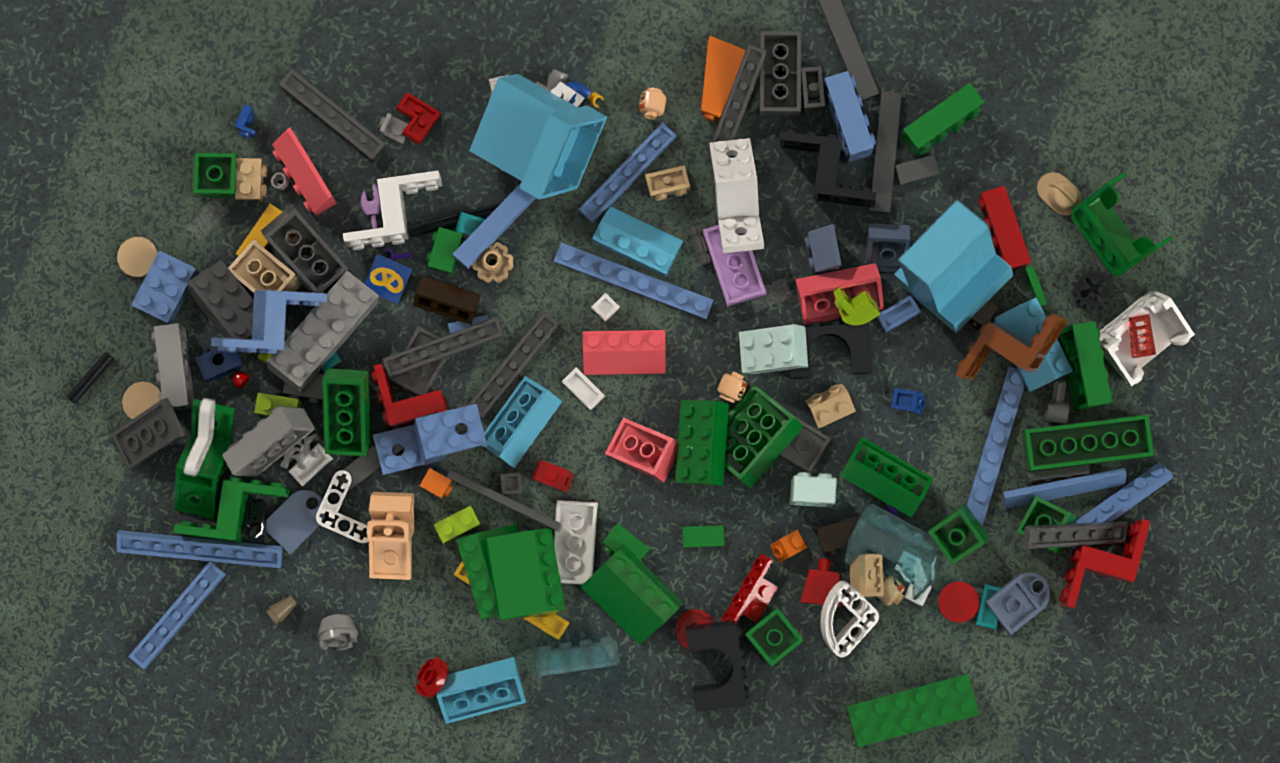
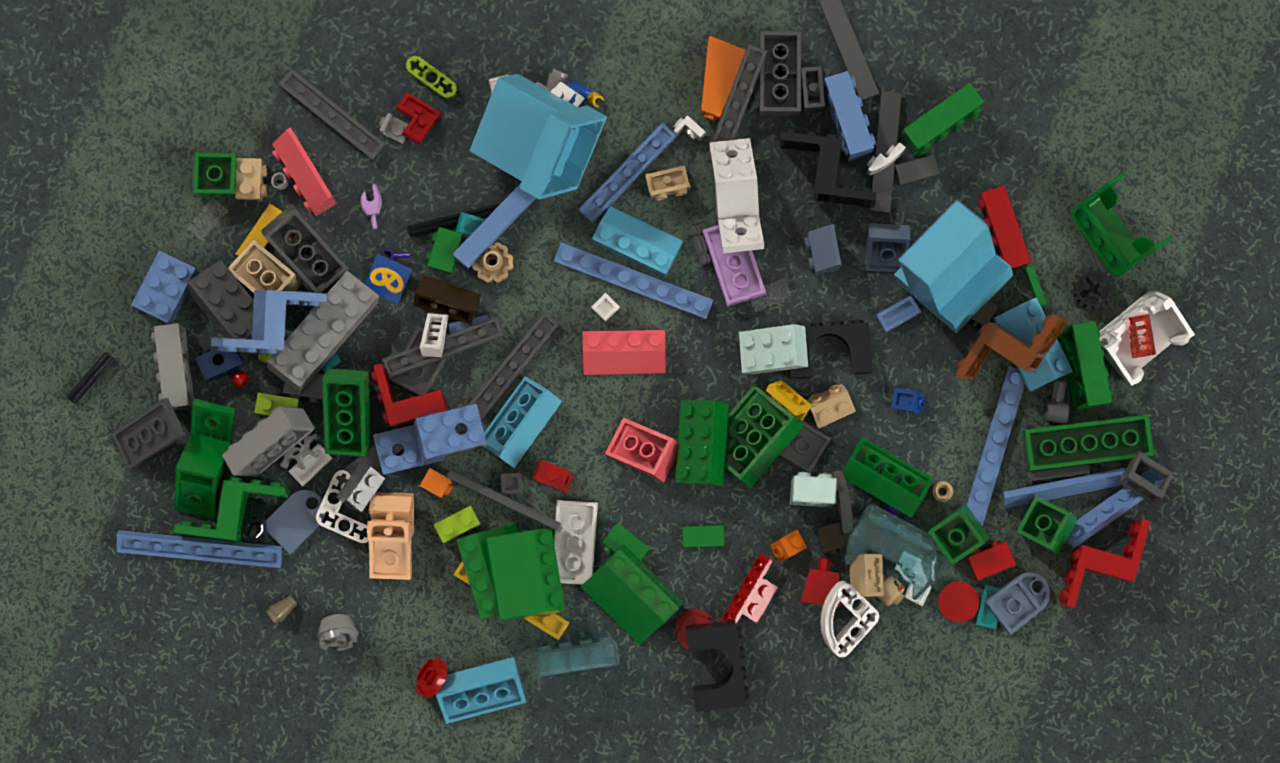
tan tile [117,237,158,278] -> none
tan tile [122,381,162,419] -> none
medium blue tile [128,561,226,670] -> none
white beam [184,398,215,476] -> none
blue bracket [234,104,257,139] -> none
white bracket [343,171,443,250] -> none
white tile [562,367,605,411] -> none
light nougat head [639,88,666,120] -> none
light nougat head [717,371,747,403] -> none
green brick [744,608,804,667] -> none
coral slope [795,263,884,326] -> none
lime brick [833,287,881,326] -> none
green brick [845,674,979,747] -> none
dark grey tile [1022,521,1128,549] -> none
tan piece [1037,172,1082,216] -> none
none -> brick [336,464,385,512]
none -> lime beam [406,56,457,99]
none -> white slope [420,313,448,357]
none -> white bracket [673,116,706,141]
none -> yellow bracket [766,380,812,421]
none -> dark grey container [833,470,856,533]
none -> white slope [866,142,906,175]
none -> tan plate [932,481,953,502]
none -> red brick [966,540,1016,581]
none -> dark grey tile [1119,451,1174,504]

